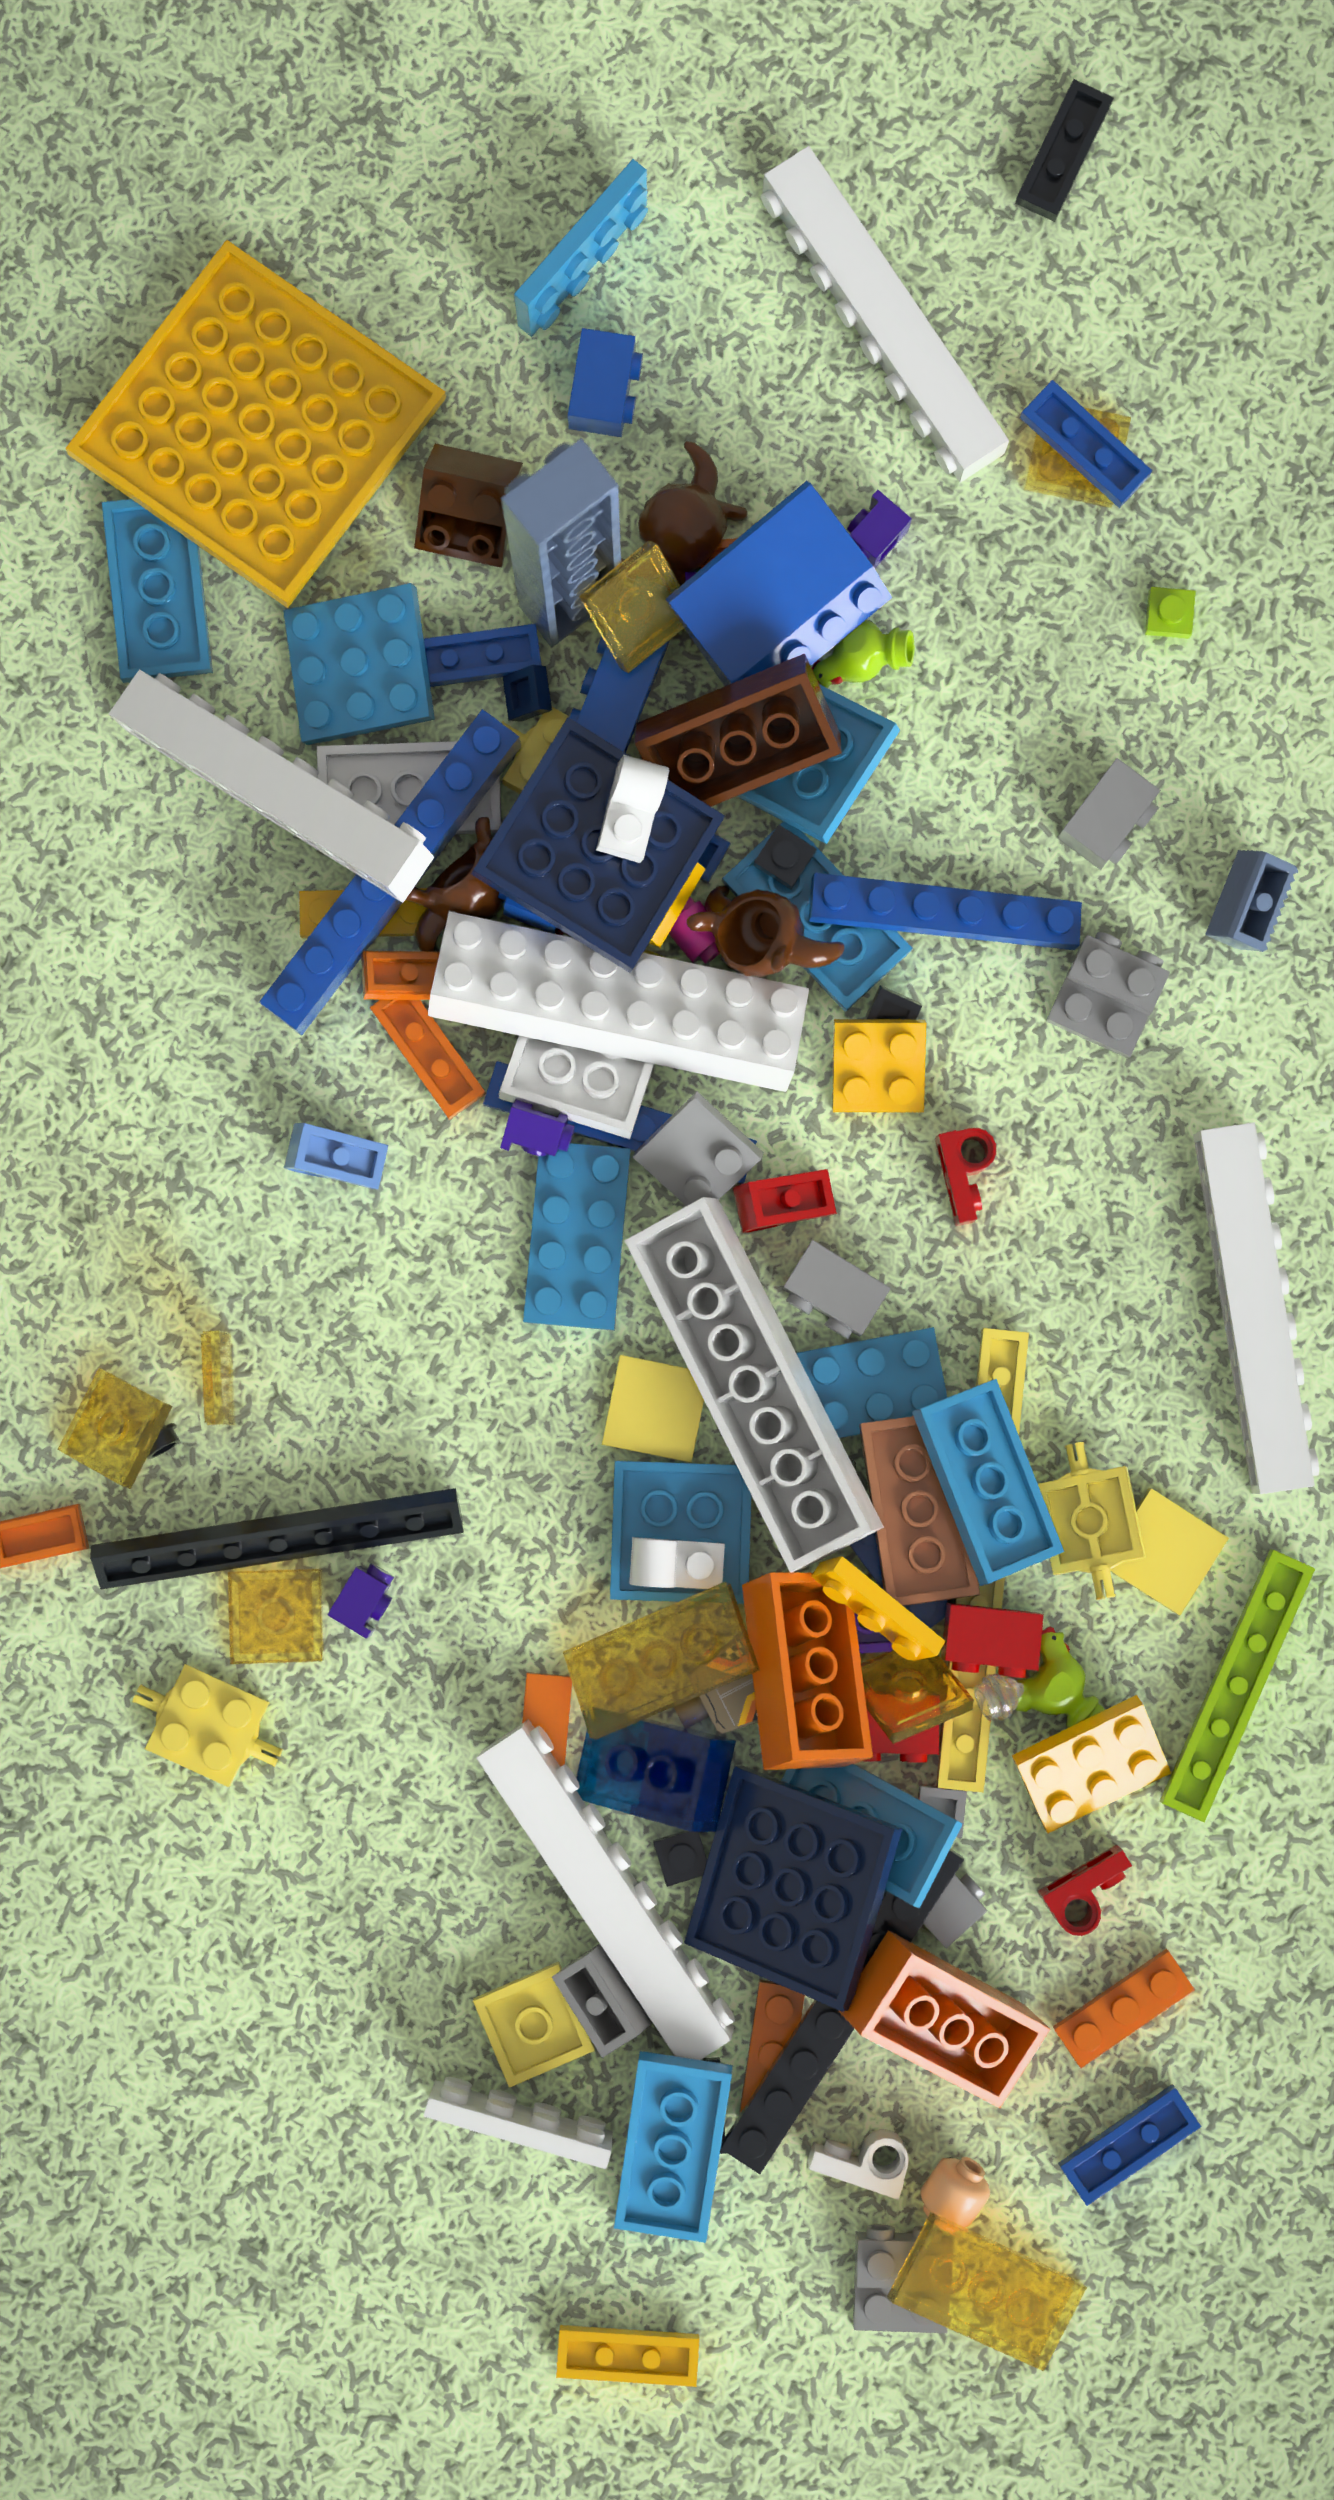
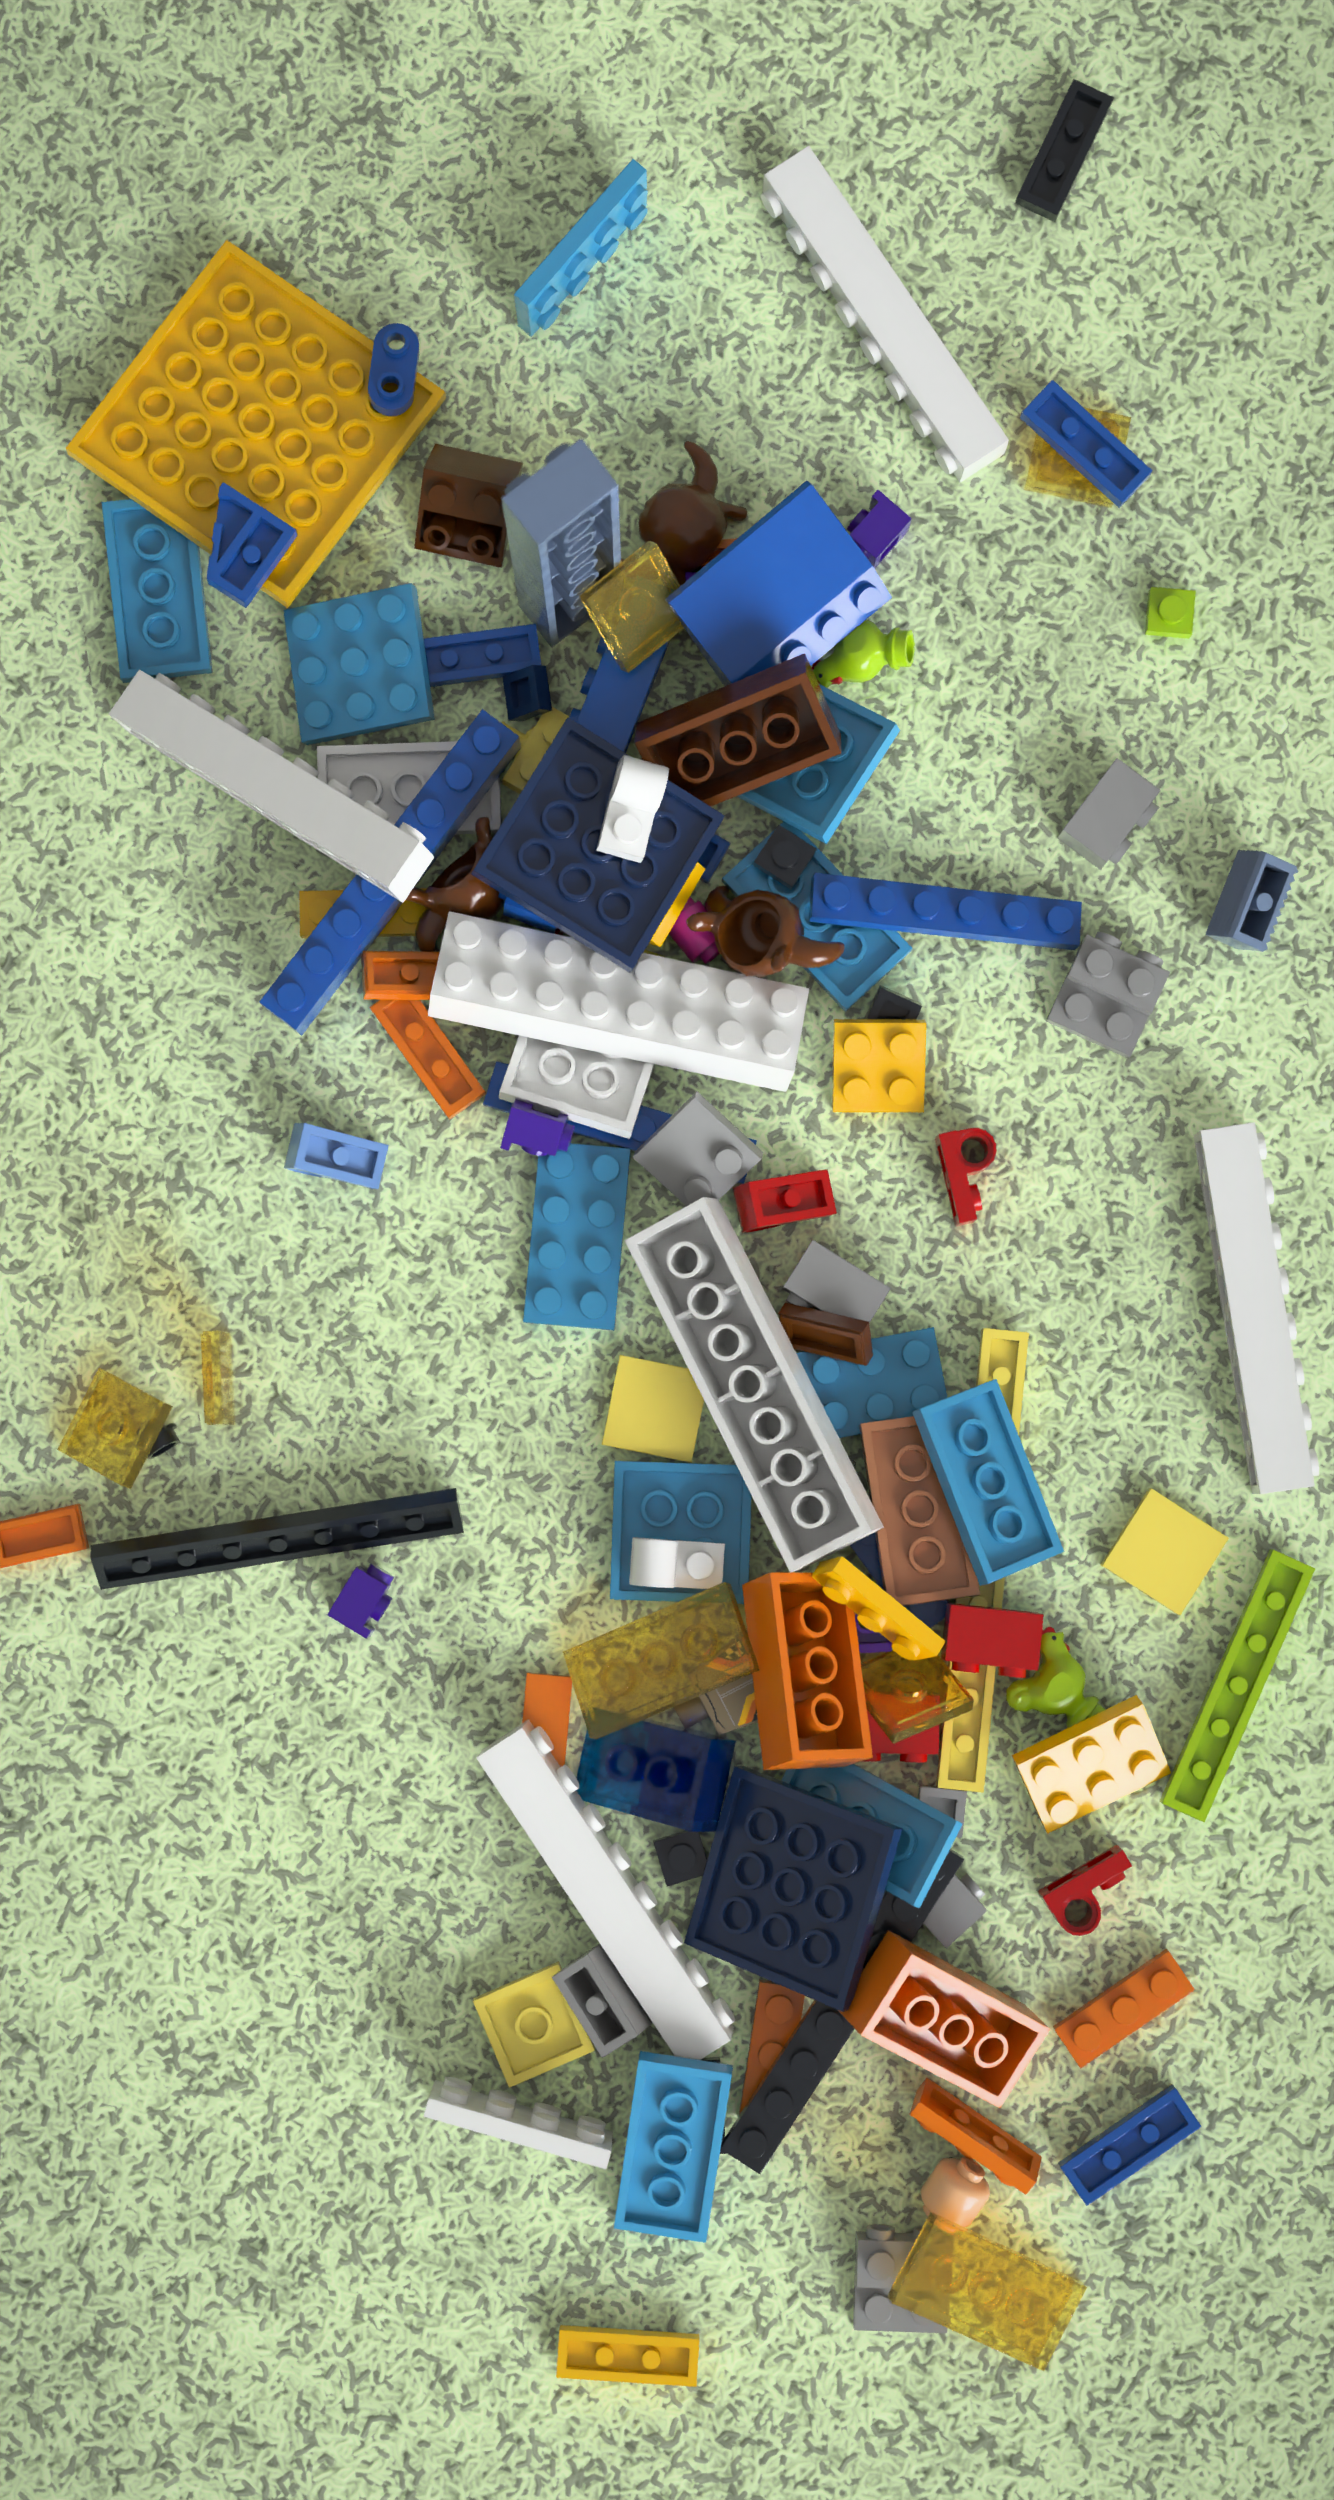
light yellow plate [132,1664,283,1787] -> none
clear yellow tile [228,1568,324,1664] -> none
blue brick [568,328,643,437] -> none
white plate [807,2129,909,2200] -> none
clear plate [974,1674,1024,1721] -> none
light yellow plate [1038,1442,1146,1600] -> none
none -> blue wing [207,482,298,608]
none -> blue plate [368,323,420,416]
none -> reddish brown tile [778,1302,873,1366]
none -> orange plate [909,2078,1042,2195]

